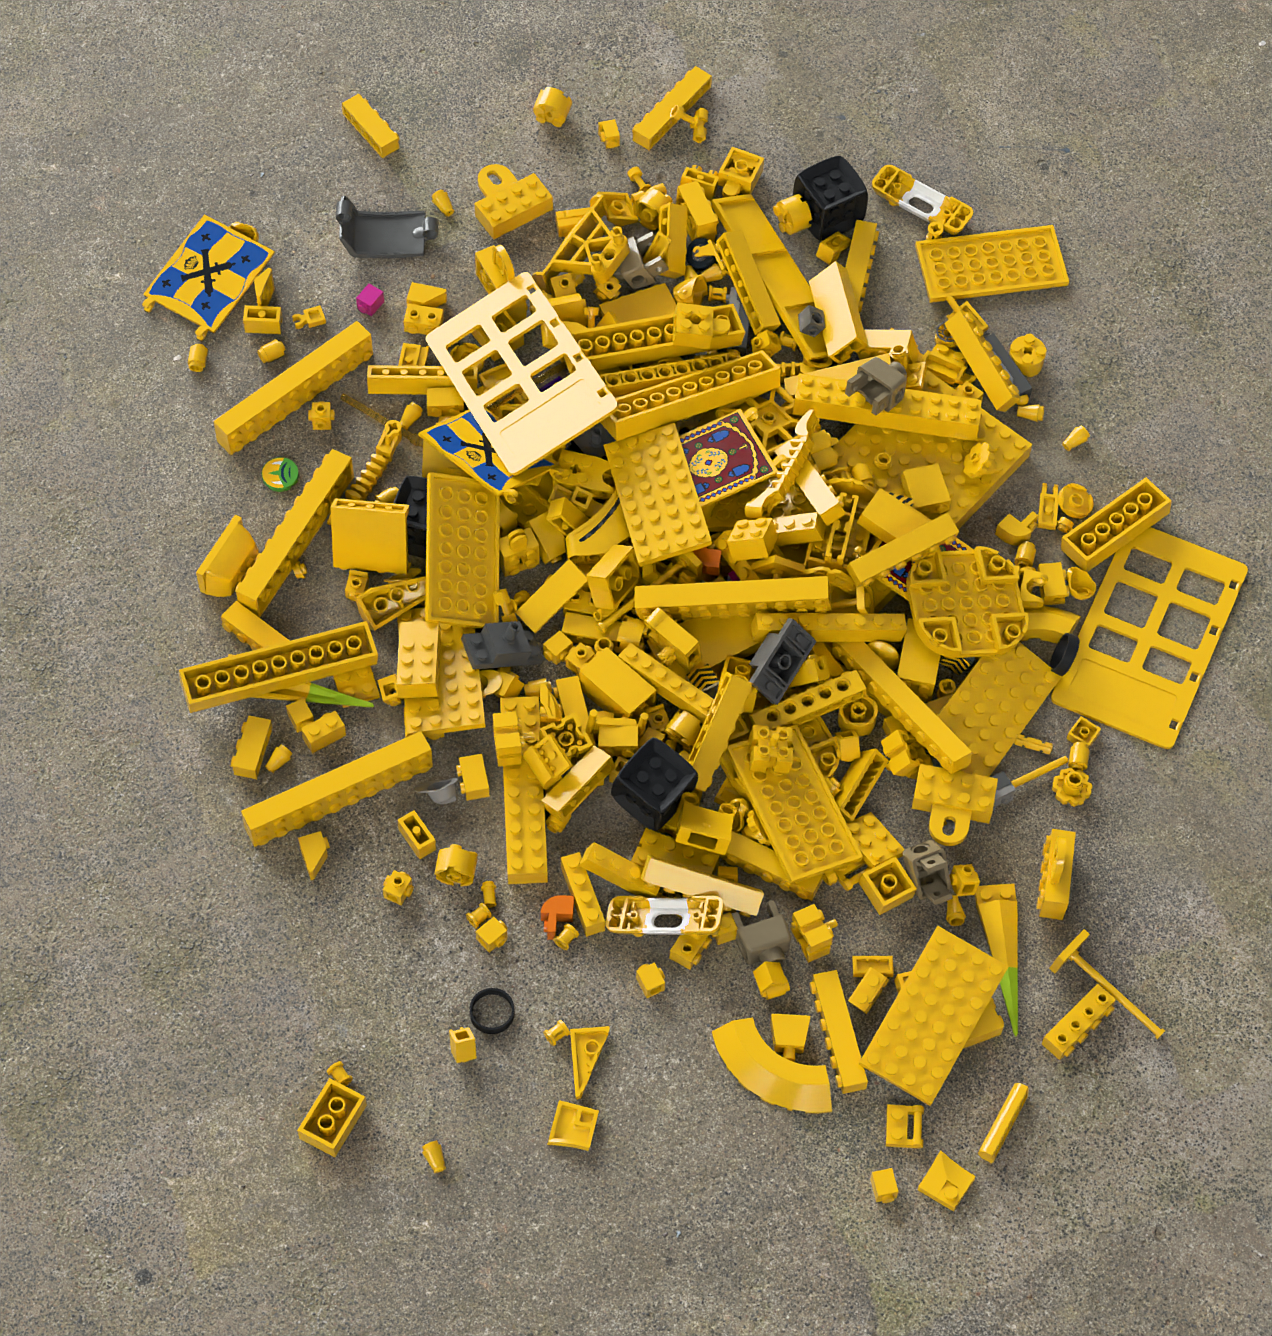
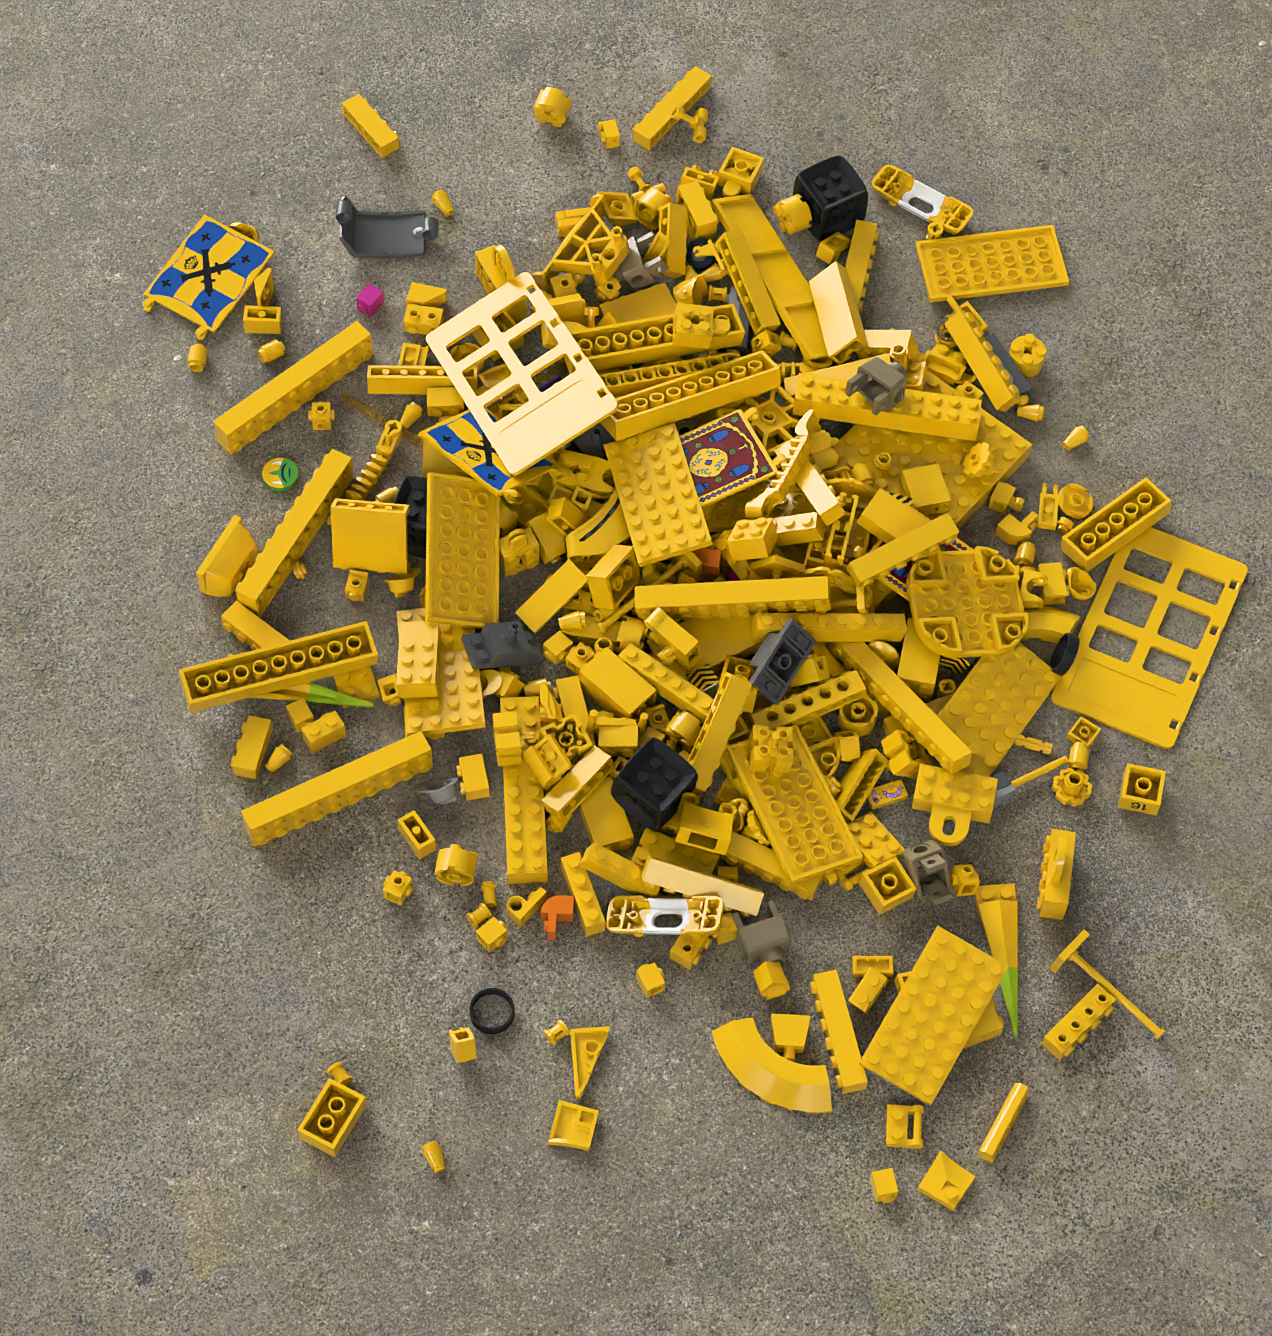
yellow plate [292,305,326,329] -> none
yellow slope [298,831,330,880] -> none
yellow wedge [355,576,426,631] -> none
yellow brick [474,164,553,240] -> none
yellow bar [493,589,530,622] -> none
yellow bush [553,924,579,950] -> none
yellow brick [790,904,838,963] -> none
dark grey brick [798,305,825,337] -> none
yellow cone [946,895,966,926] -> none
none -> yellow plate [507,887,547,928]
none -> yellow cone [558,610,587,629]
none -> yellow brick [578,776,634,851]
none -> yellow tile [867,779,909,810]
none -> yellow brick [988,481,1025,514]
none -> yellow brick [1118,763,1166,816]

